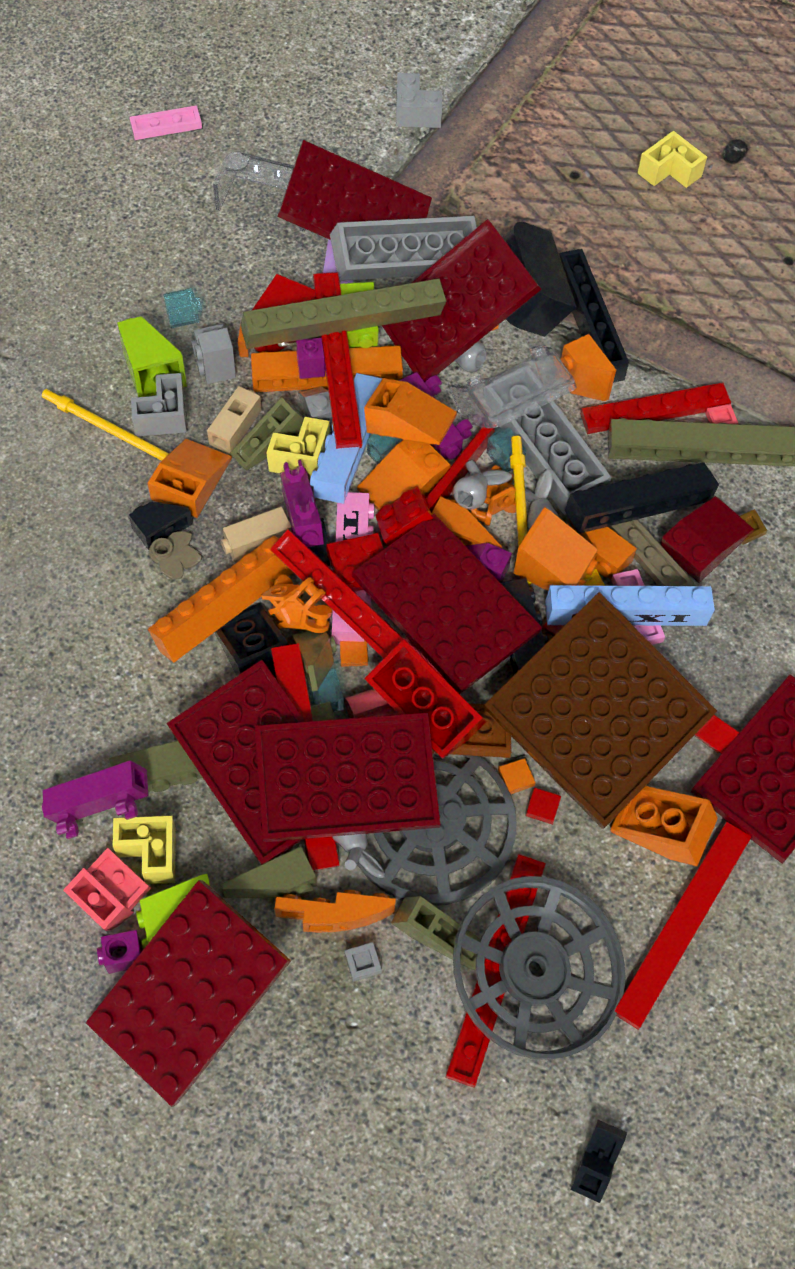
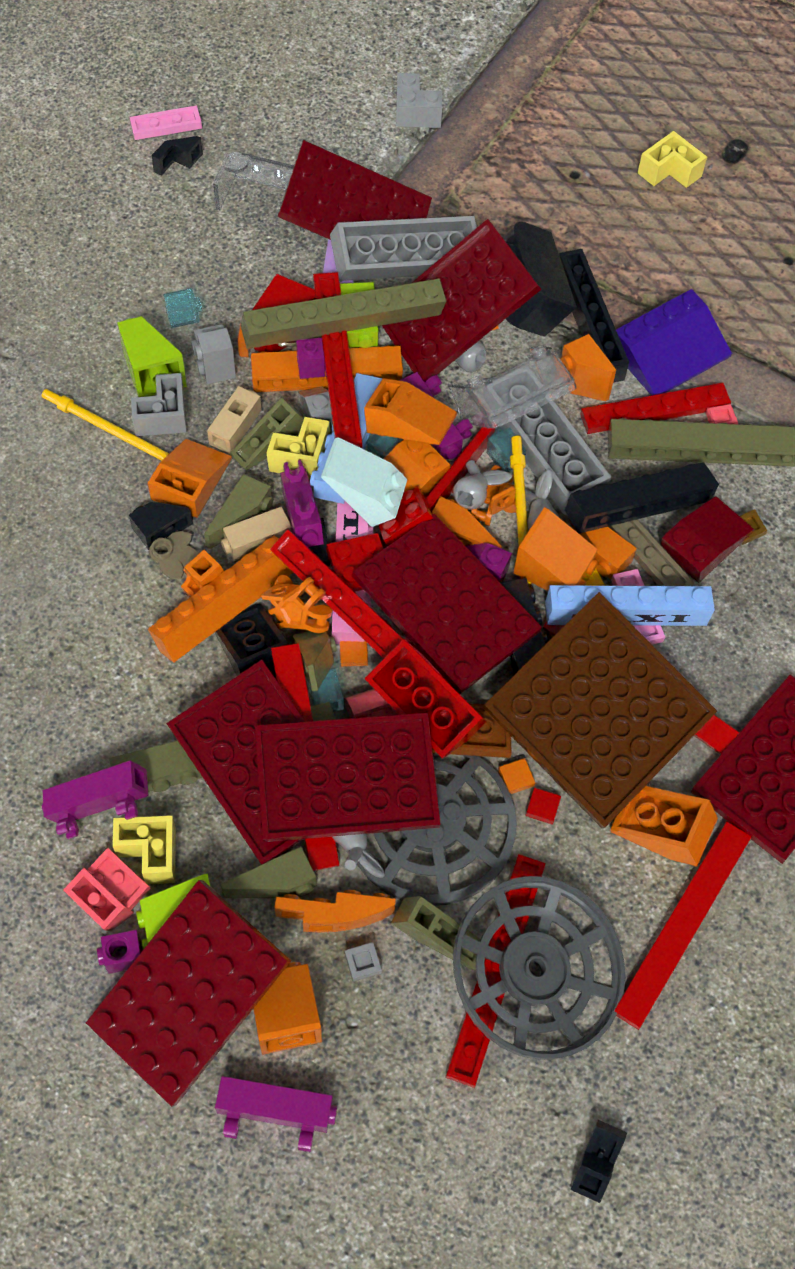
none -> black slope [151,136,203,176]
none -> orange brick [181,550,224,597]
none -> olive slope [204,474,273,549]
none -> magenta brick [215,1076,338,1152]
none -> orange slope [254,962,322,1055]
none -> light aqua slope [321,437,407,527]
none -> dark purple slope [616,289,732,396]

